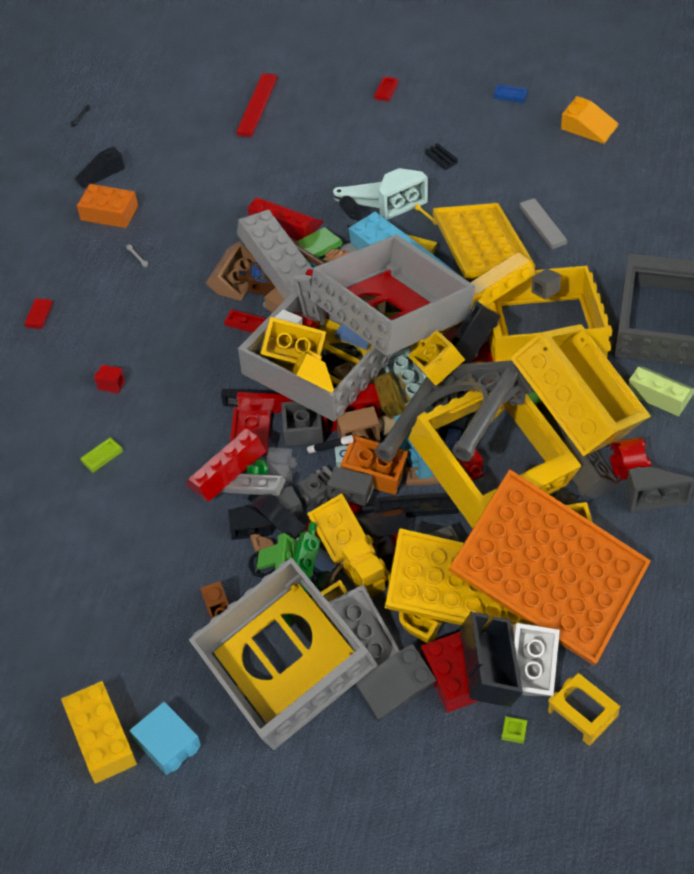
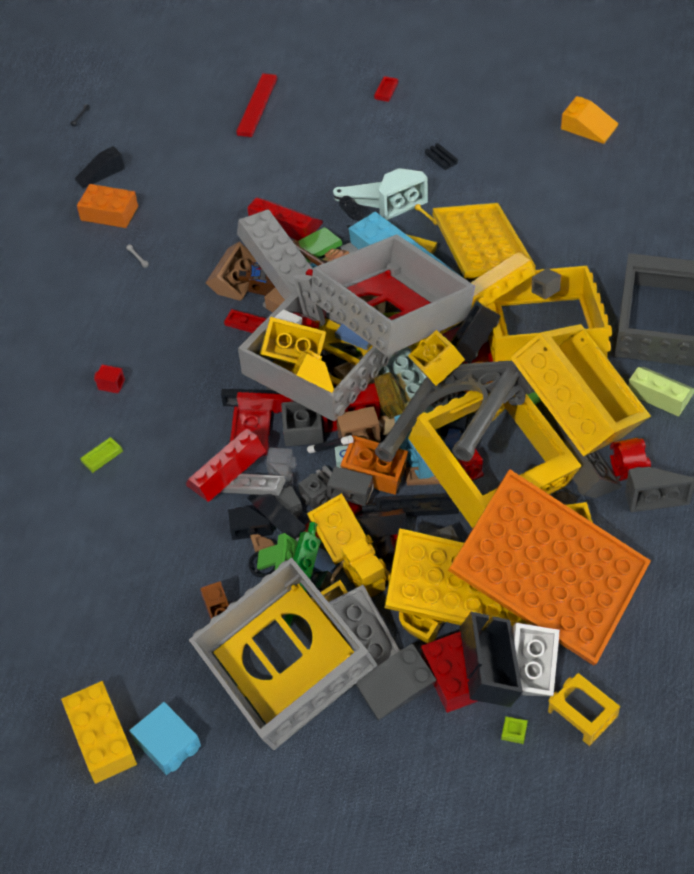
red tile [24,298,53,329] -> none
green plate [247,459,268,475] -> none
blue tile [494,84,528,103] -> none
light grey tile [519,198,567,249] -> none

